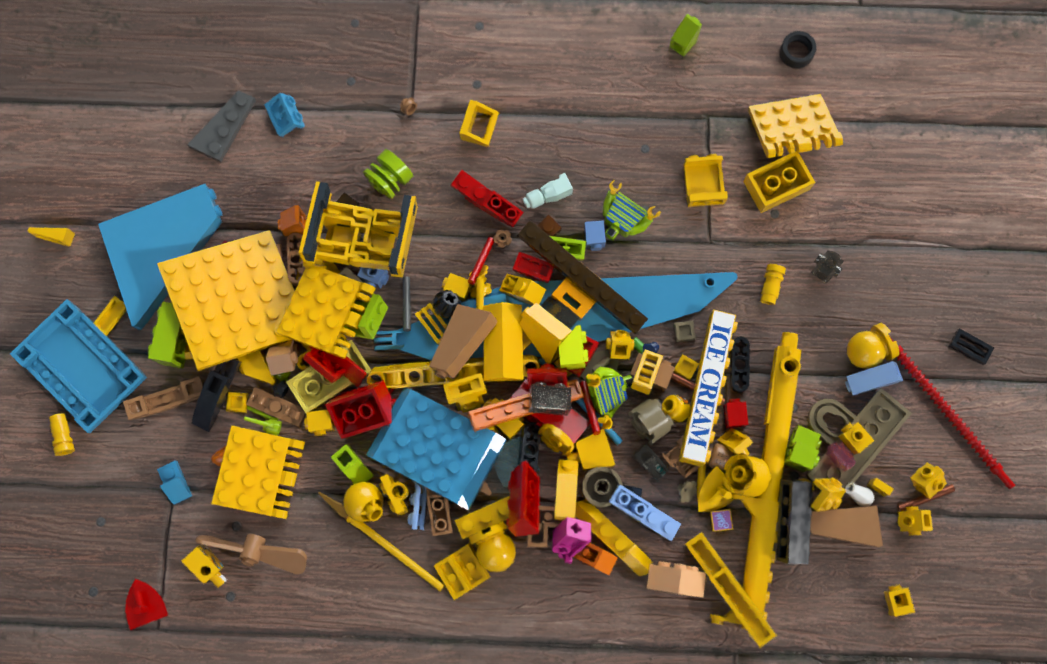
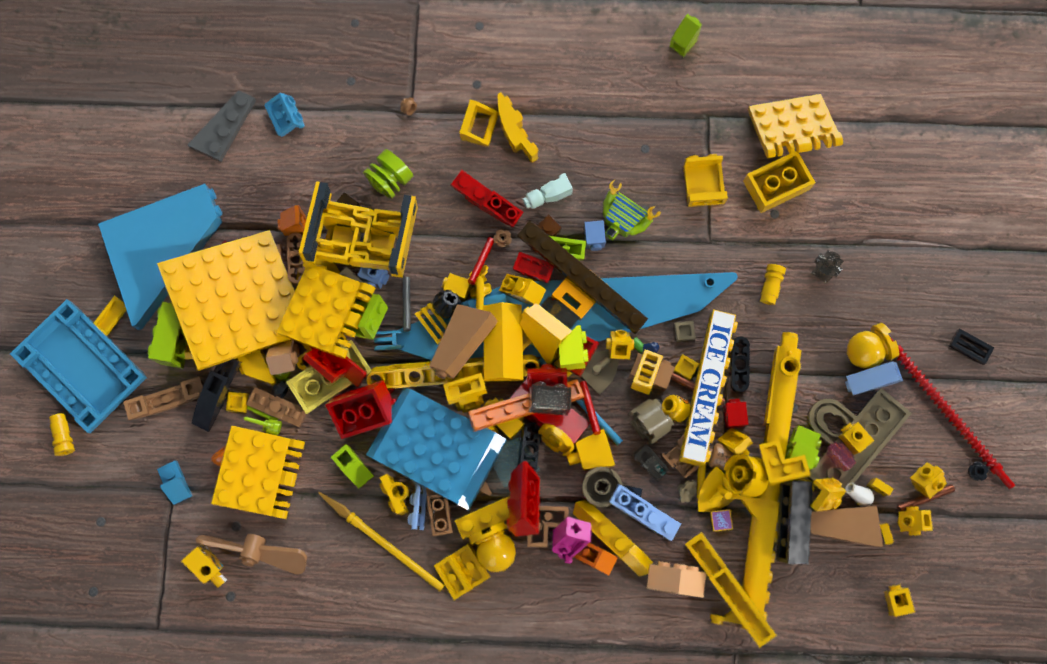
yellow slope [27,227,75,247] -> none
red shield [125,579,168,630] -> none
yellow brick [304,410,335,436] -> none
yellow brick [343,482,383,522] -> none
yellow slope [554,460,578,520] -> none
torso [585,366,633,429] -> none
black tyre [779,31,817,68] -> none
none -> yellow slope [498,92,539,163]
none -> yellow plate [759,440,811,485]
none -> yellow tile [880,522,894,545]
none -> black plate [968,462,988,481]

